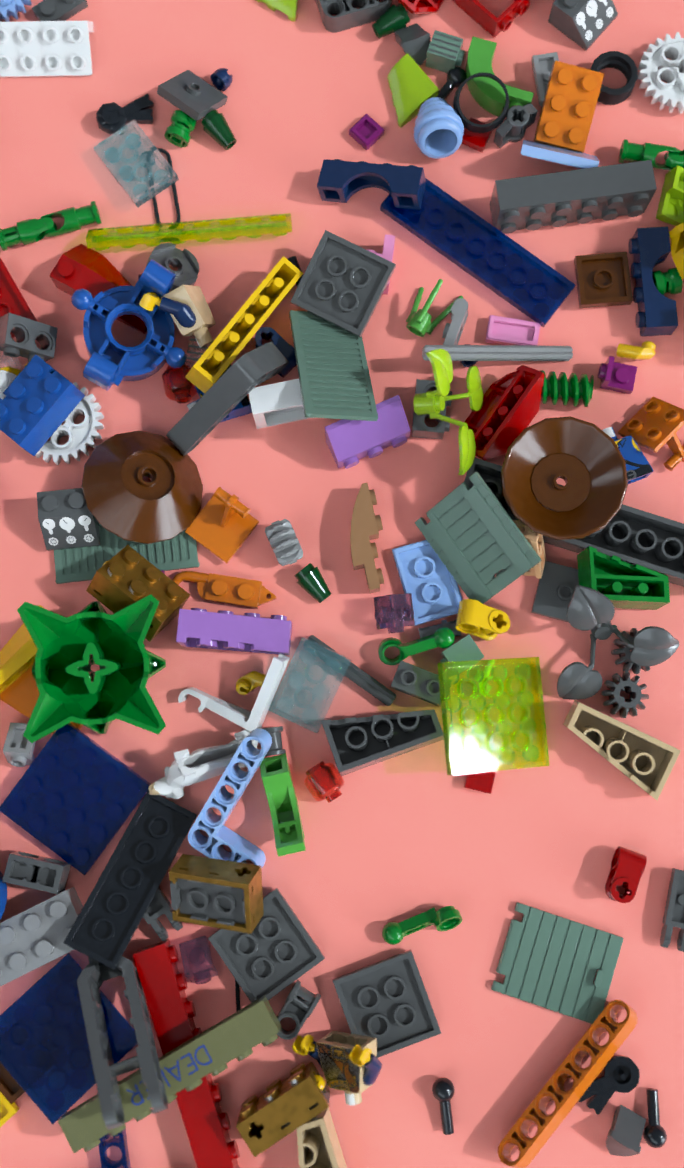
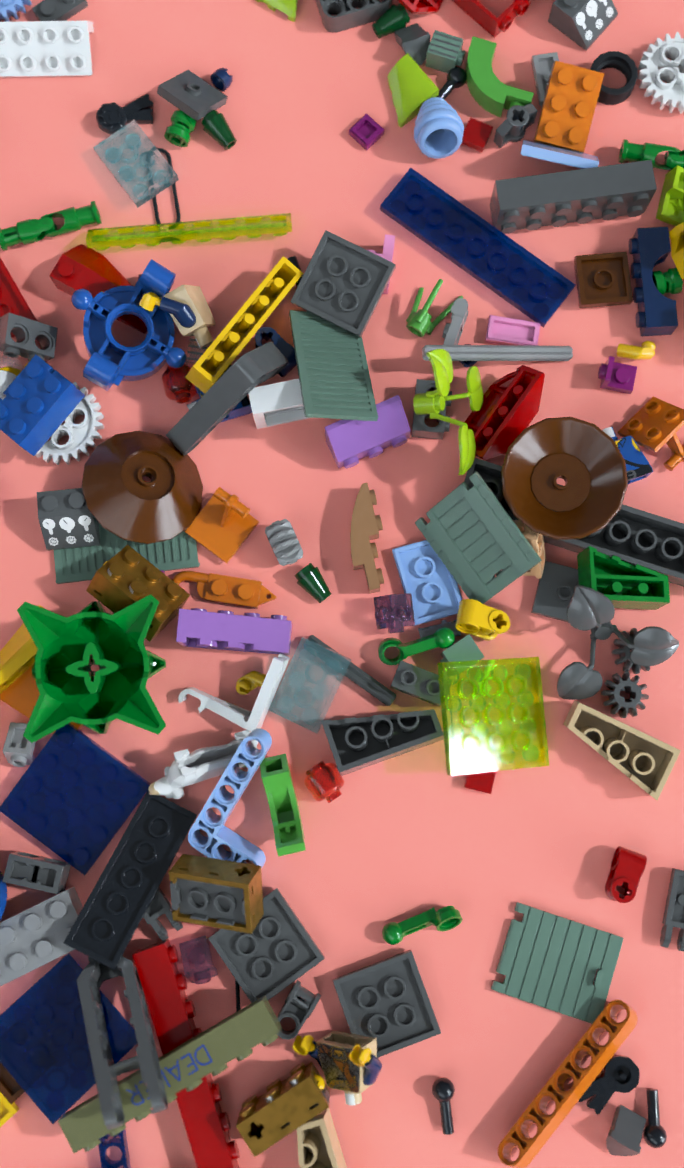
flat silver plate [146,243,199,292] -> none
dark grey bush [262,726,286,756] -> none
dark blue arch [317,159,426,210] -> none
black tyre [453,72,509,133] -> none
green piece [540,370,594,408] -> none

